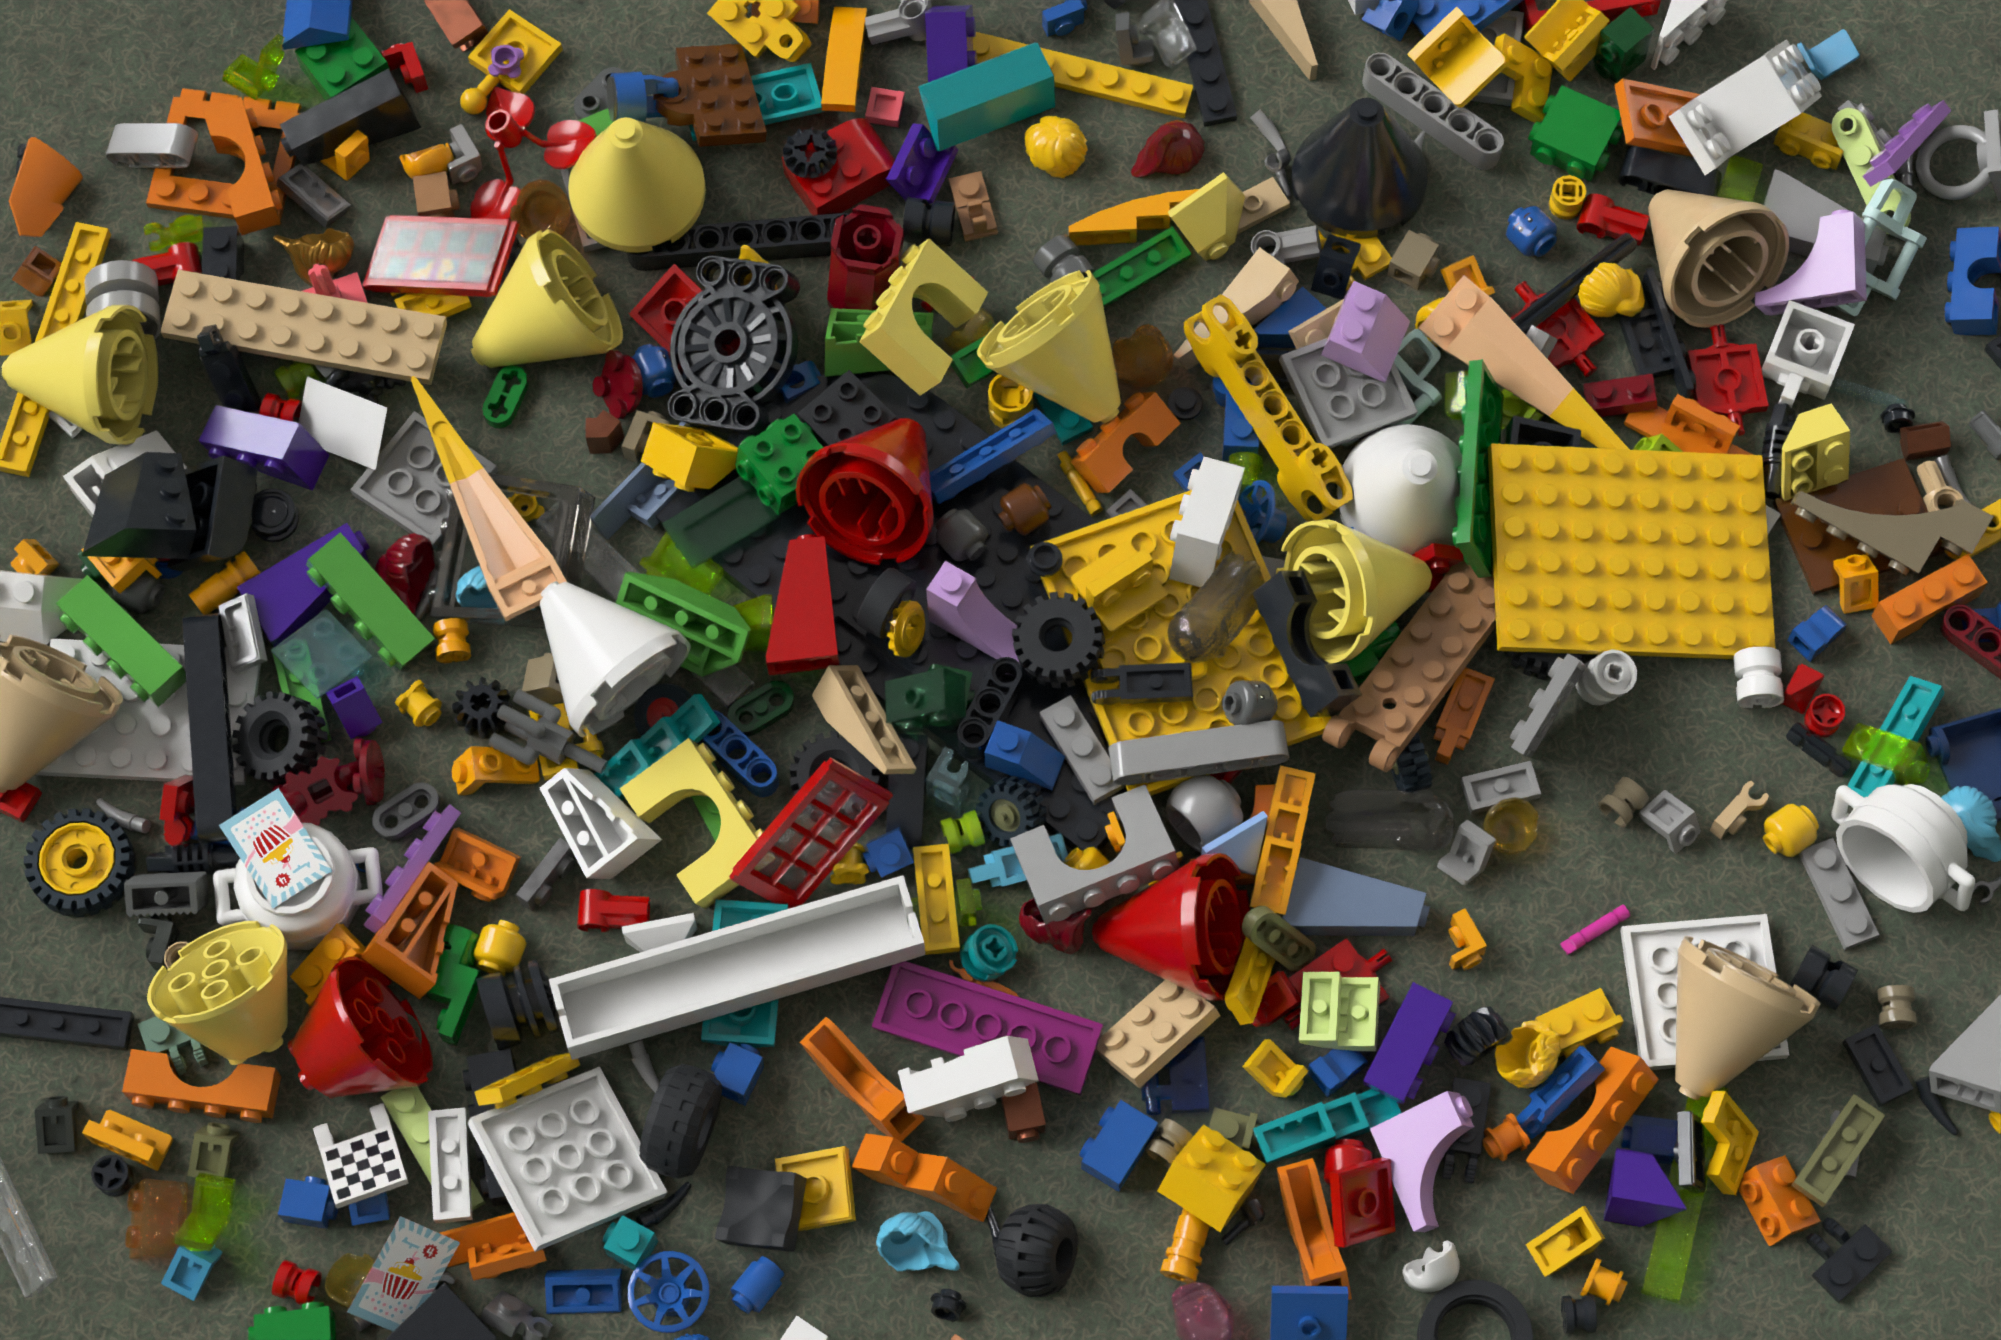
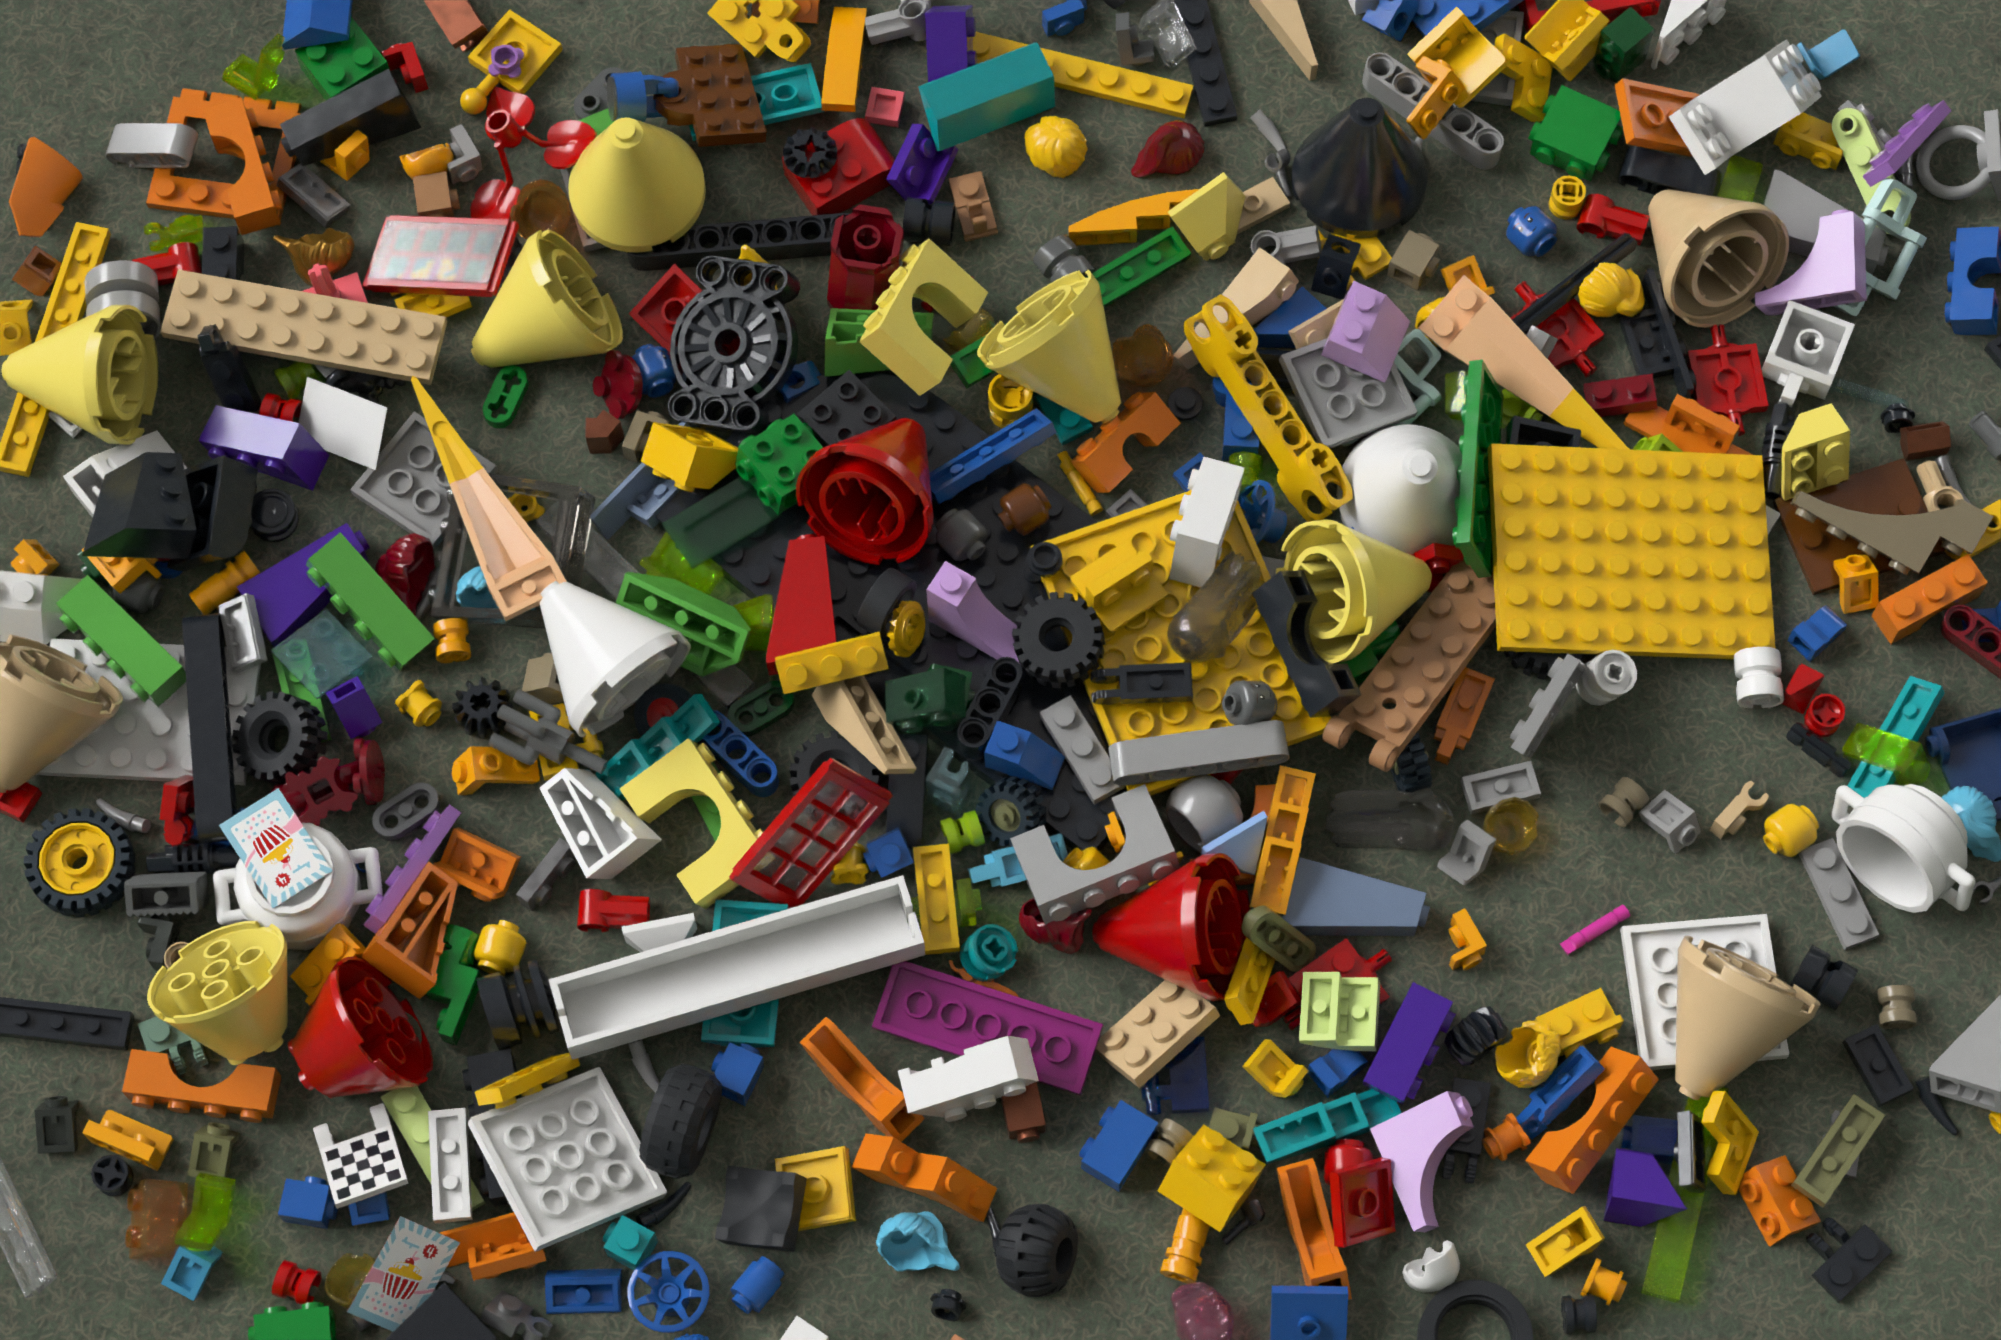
none -> yellow plate [775,632,888,694]
none -> light orange bracket [1406,56,1465,140]

